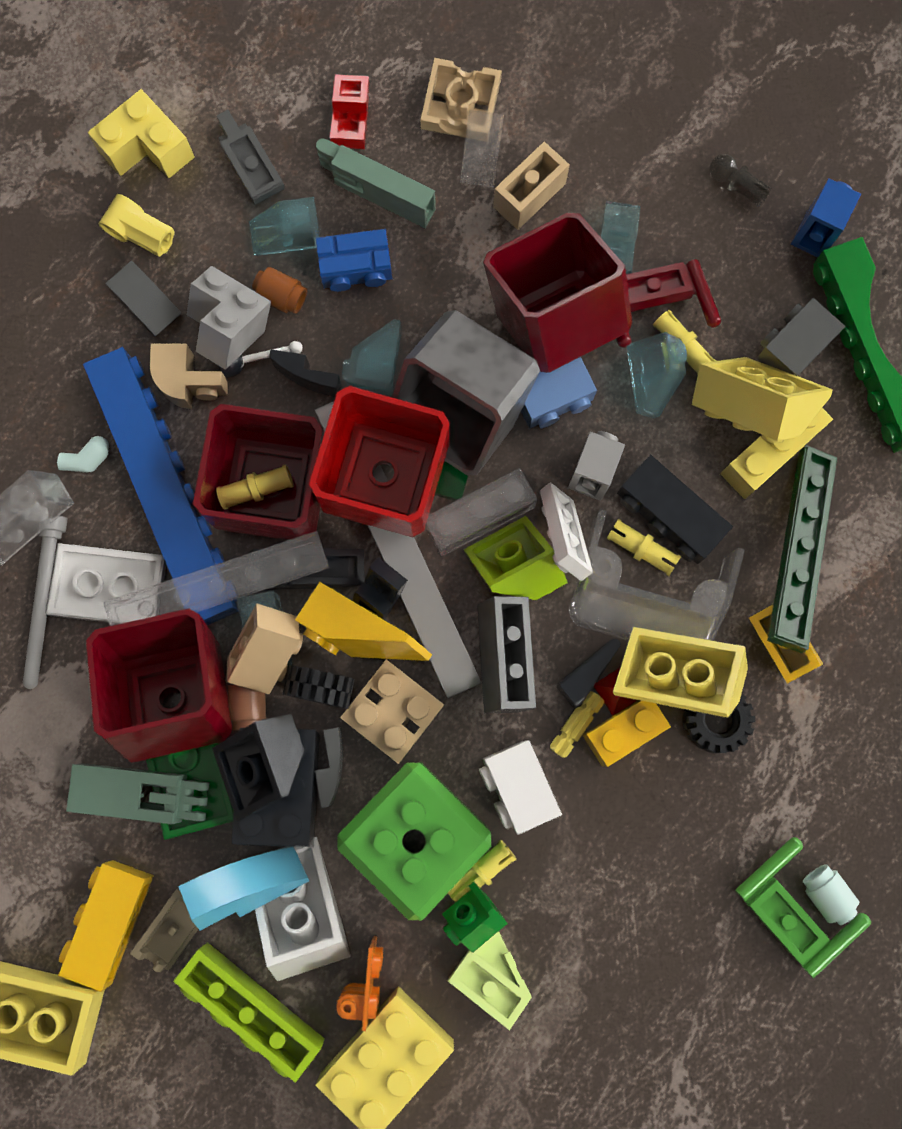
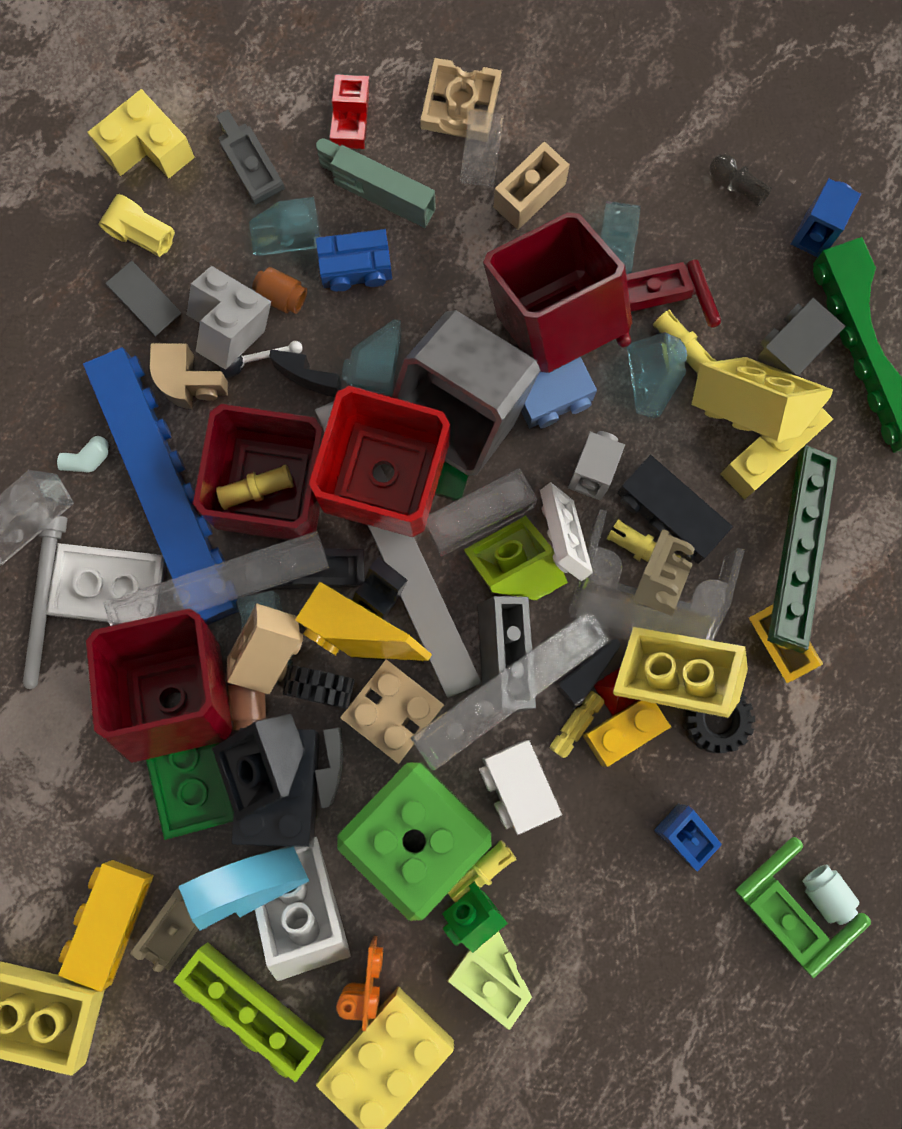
sand green hinge [66,763,209,824] -> none
none -> clear tile [410,610,610,770]
none -> dark tan hinge [633,529,695,616]
none -> blue slope [654,803,722,872]

